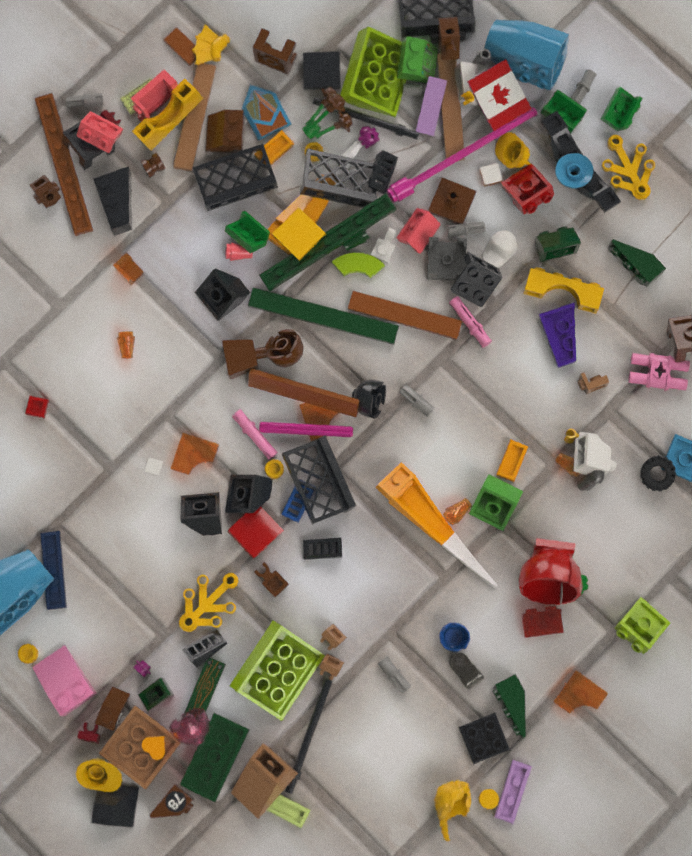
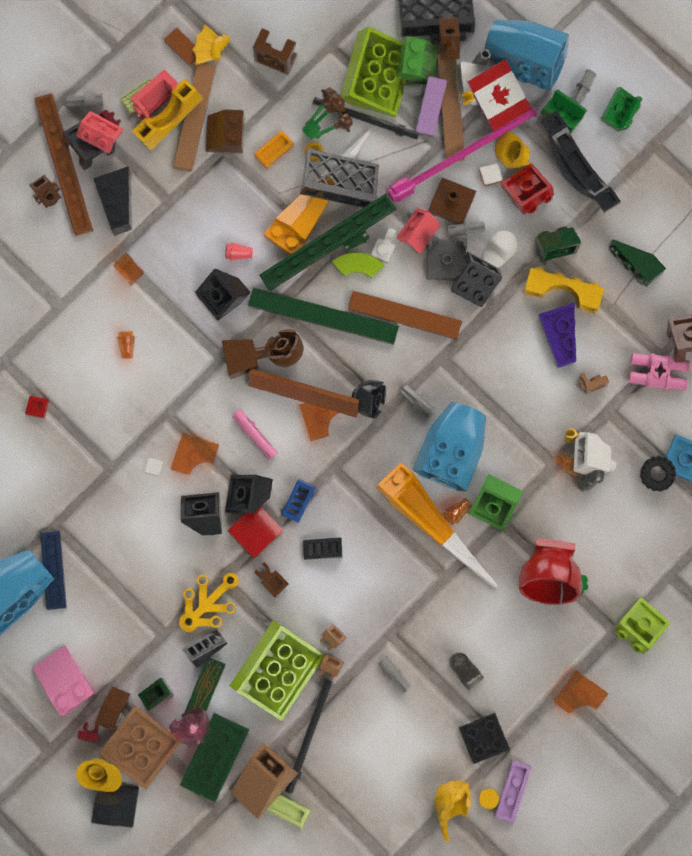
yellow tile [18,644,39,664] -> none
magenta plate [133,660,151,678] -> none
reddish brown wheel [140,153,166,178] -> none
light orange tile [142,736,165,760] -> none
reddish brown slope [149,784,194,818] -> none
black fence [192,144,278,212] -> none
green bracket [225,211,270,254] -> none
tile [242,85,292,141] -> none
dark pink axle [259,422,353,437] -> none
yellow tile [265,459,284,479] -> none
yellow tile [272,207,326,261] -> none
black fence [282,435,356,525] -> none
black tile [303,51,341,90] -> none
magenta animal [358,126,380,149] -> none
black slope [368,150,398,194] -> none
blue hair [439,622,470,652] -> none
bright pink pin [449,296,492,348] -> none
dark green slope [493,674,526,738] -> none
light orange tile [496,439,528,482] -> none
clear red bracket [521,606,564,638] -> none
dark azure dish [555,153,593,188] -> none
yellow plant [601,135,656,200] -> none
none -> dark azure animal [412,402,486,492]

